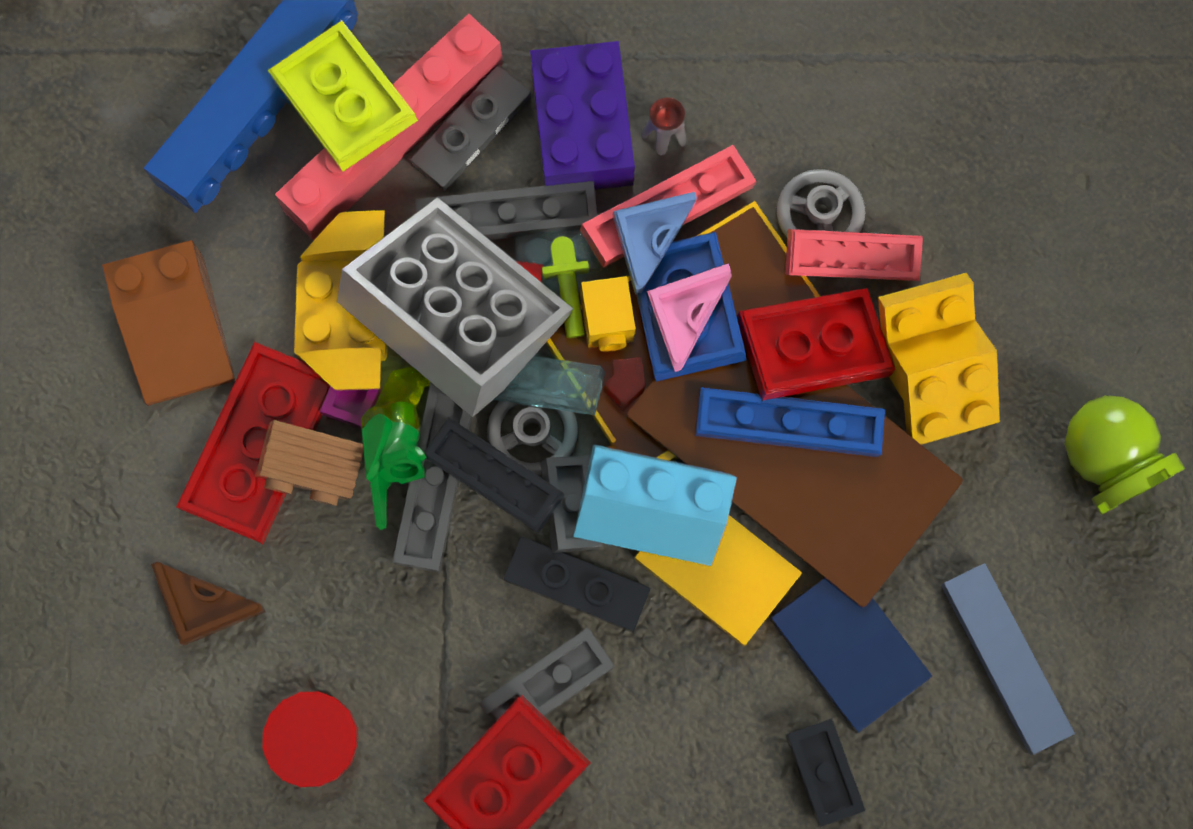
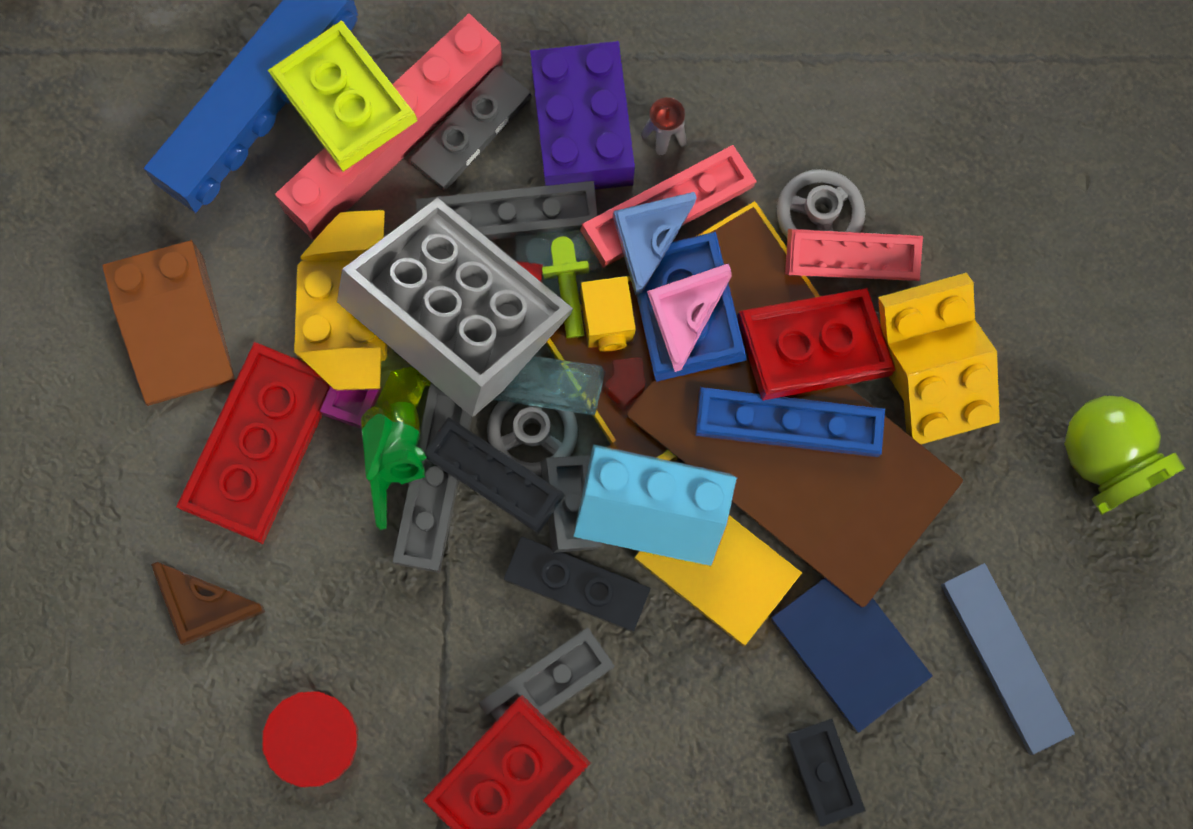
medium nougat brick [255,420,364,506] -> none

